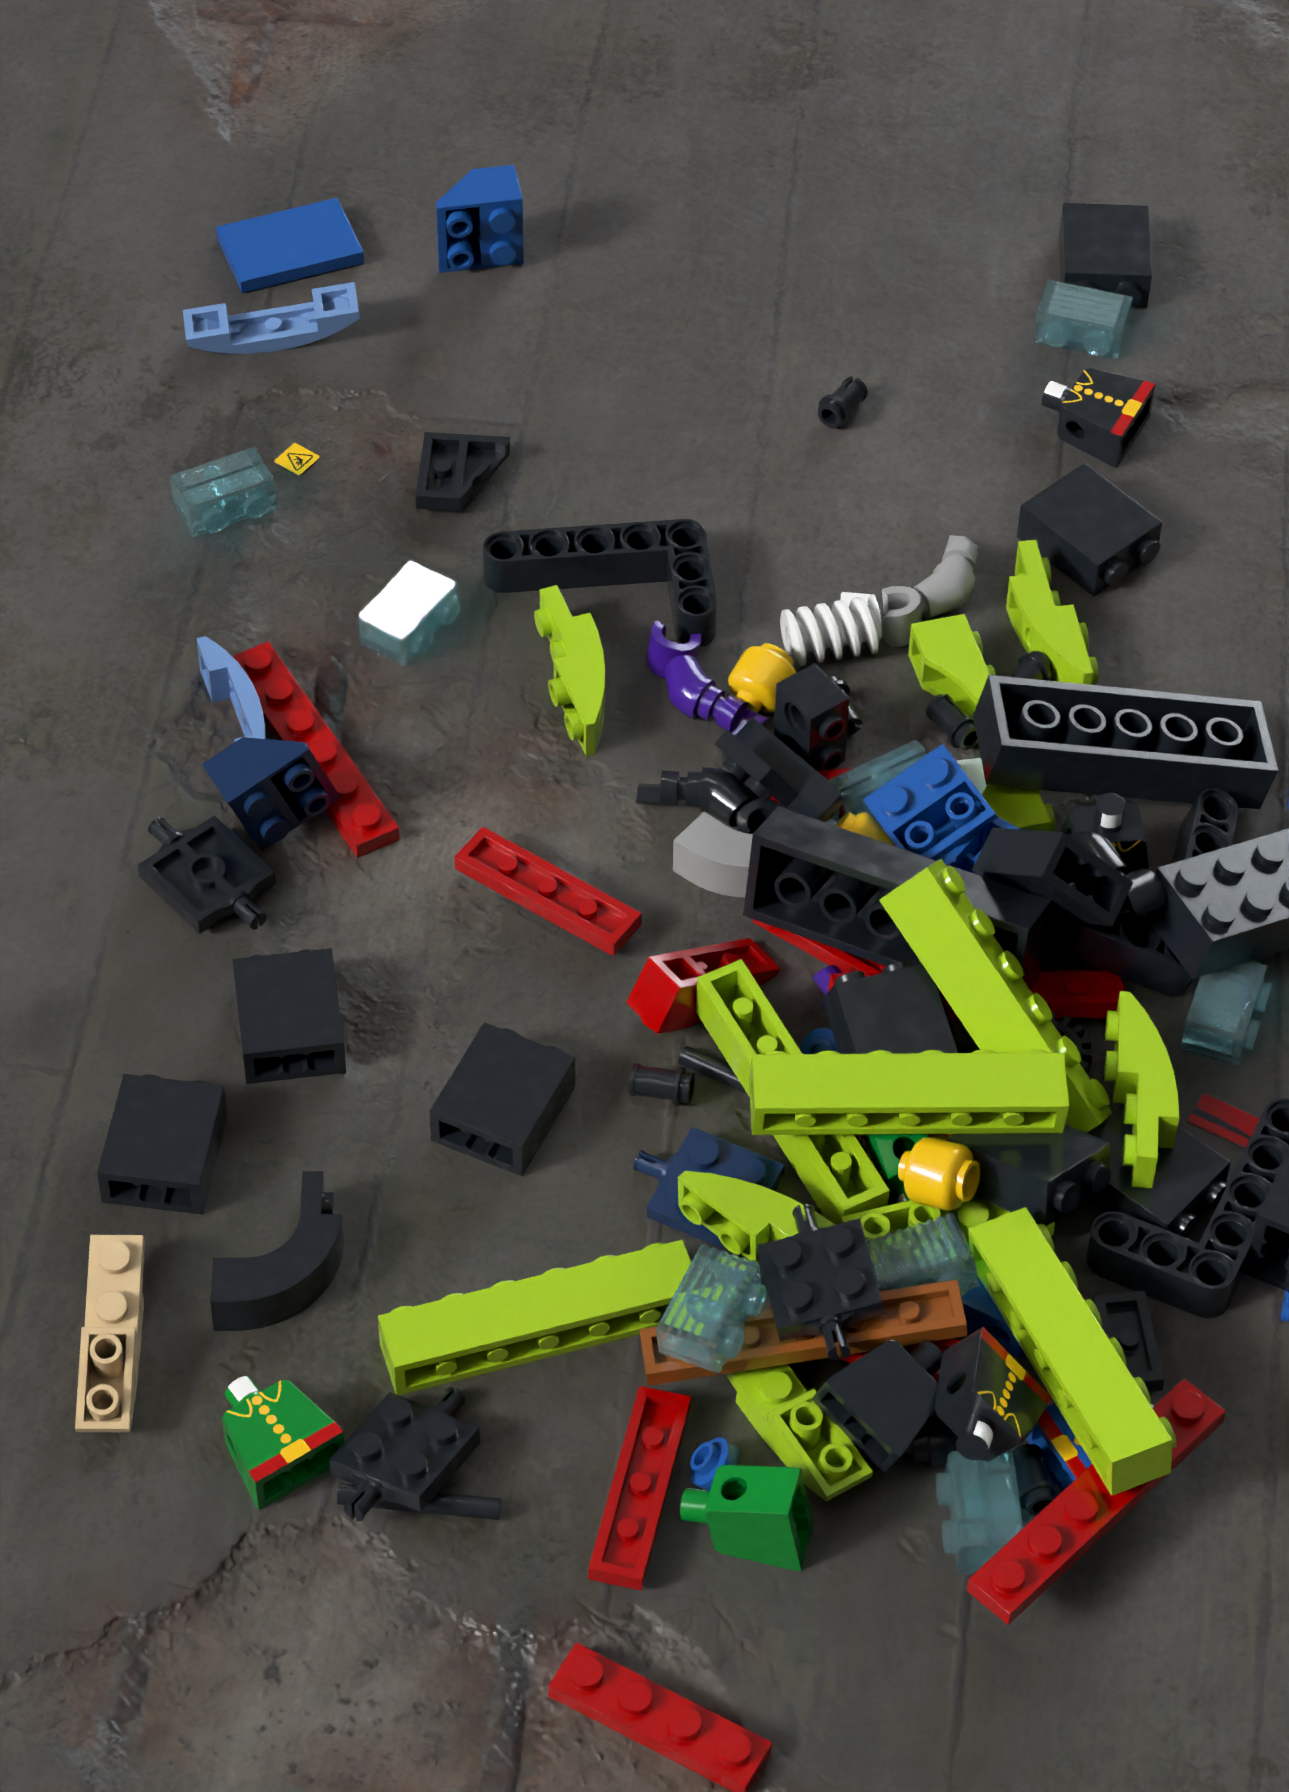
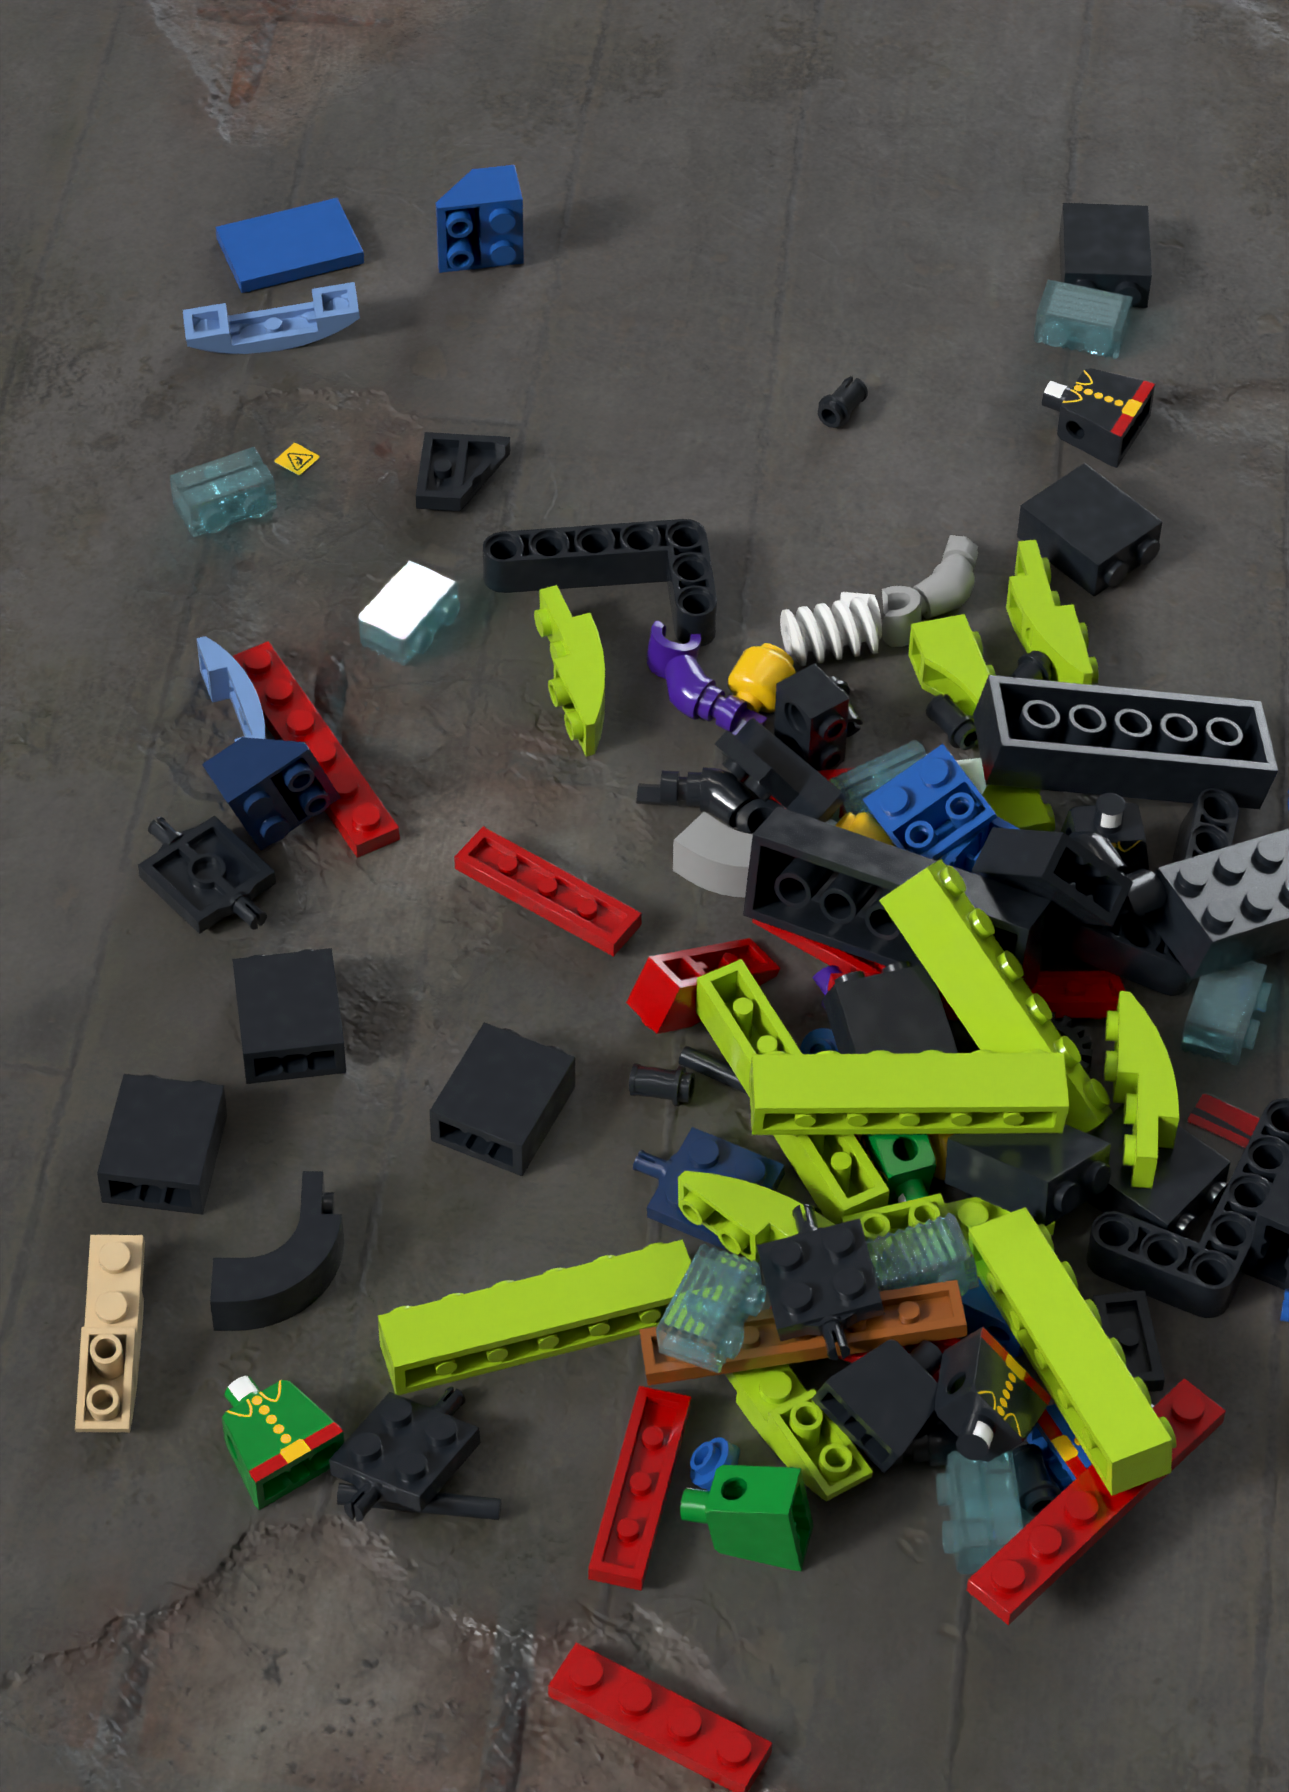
yellow head [898,1137,980,1211] -> none

